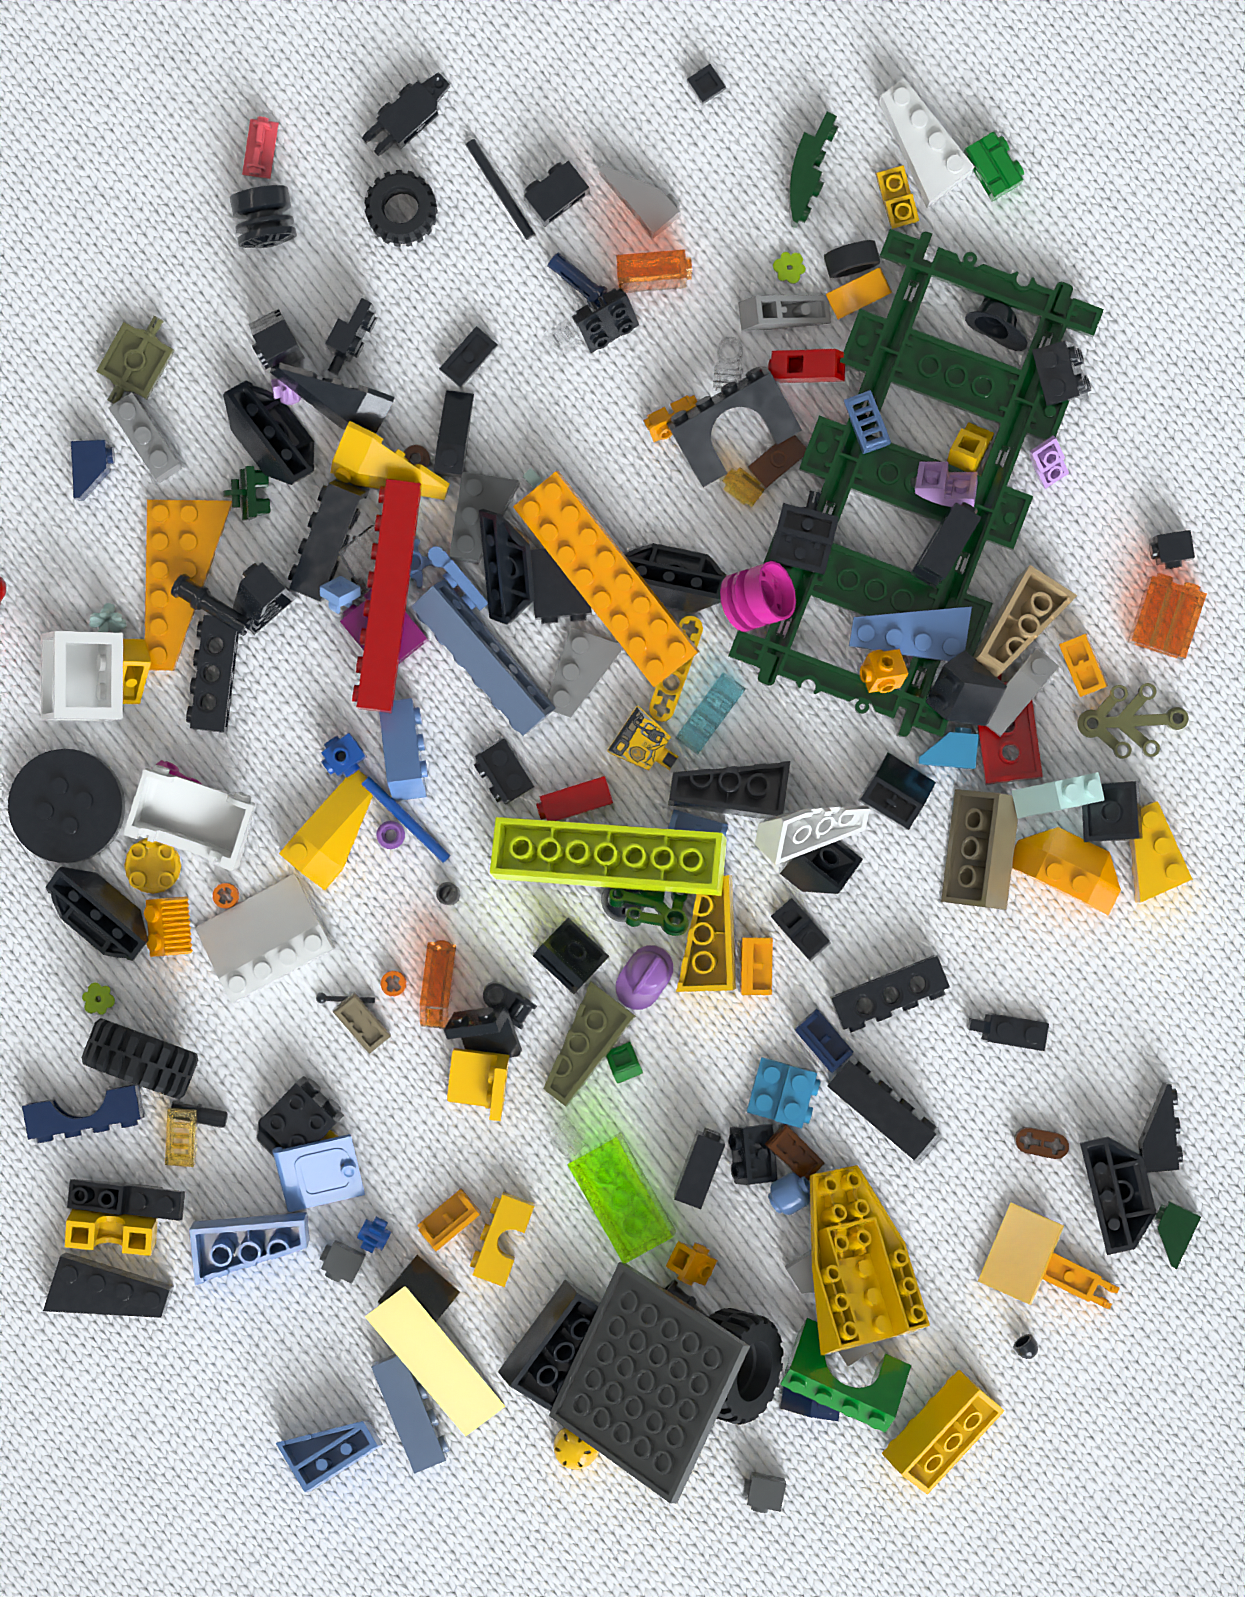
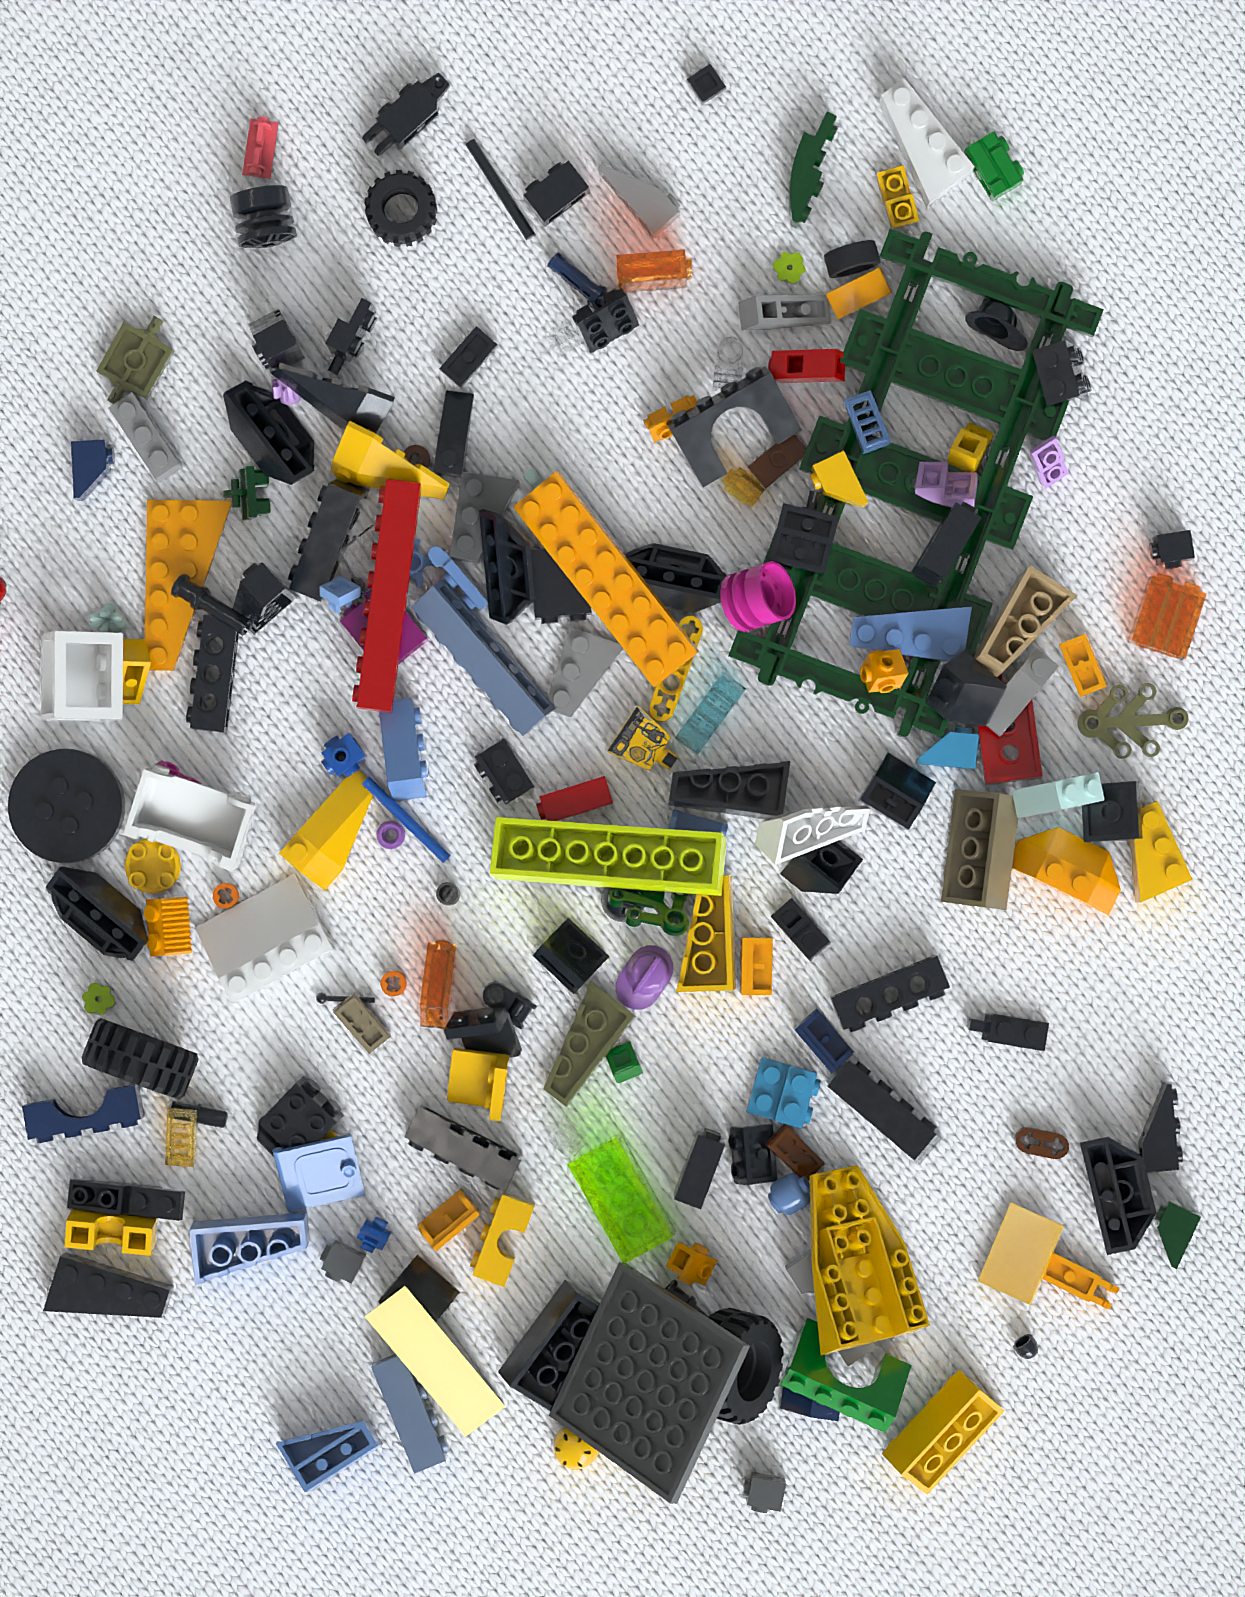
none -> wedge [404,1104,523,1192]
none -> yellow slope [809,451,869,508]

